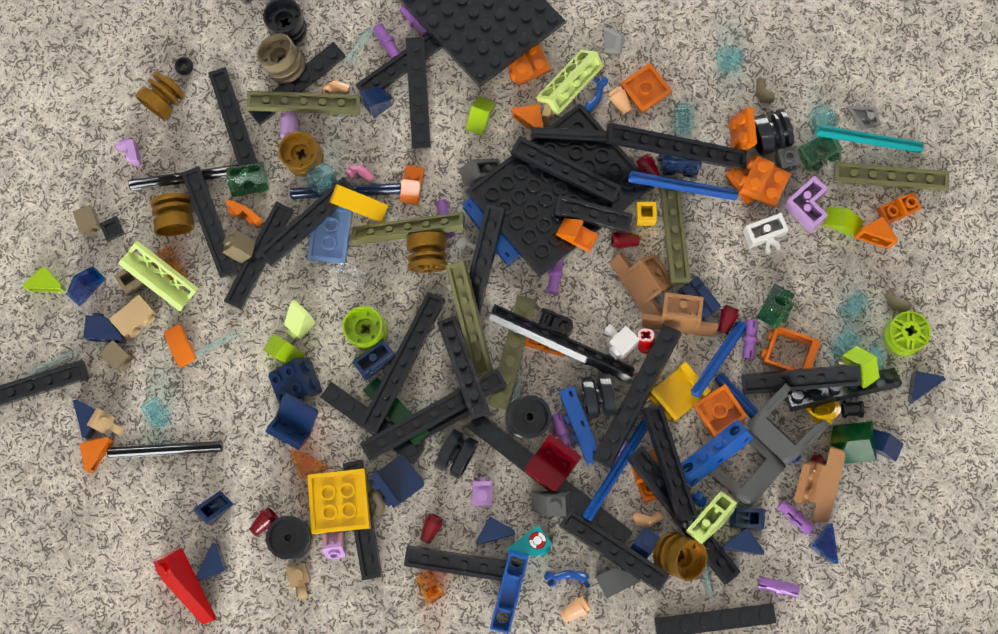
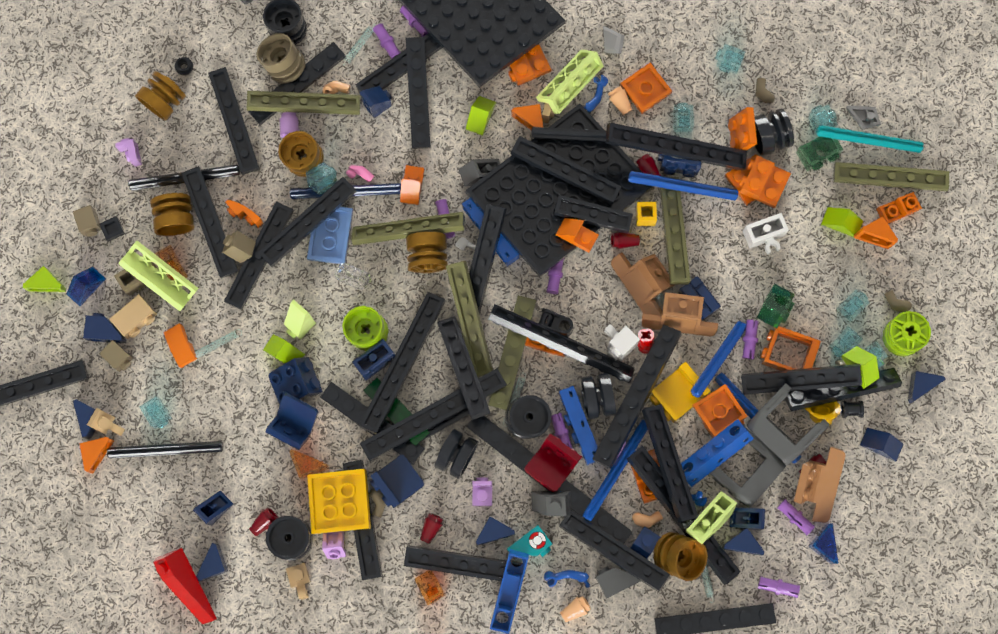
light aqua piece [27,350,78,377] -> none
clear green brick [226,161,269,197] -> none
yellow tile [329,184,389,222] -> none
dark red cone [717,305,739,335] -> none
dark grey brick [774,146,801,172] -> none
lavender brick [784,176,828,234] -> none
dark green slope [830,421,877,464] -> none

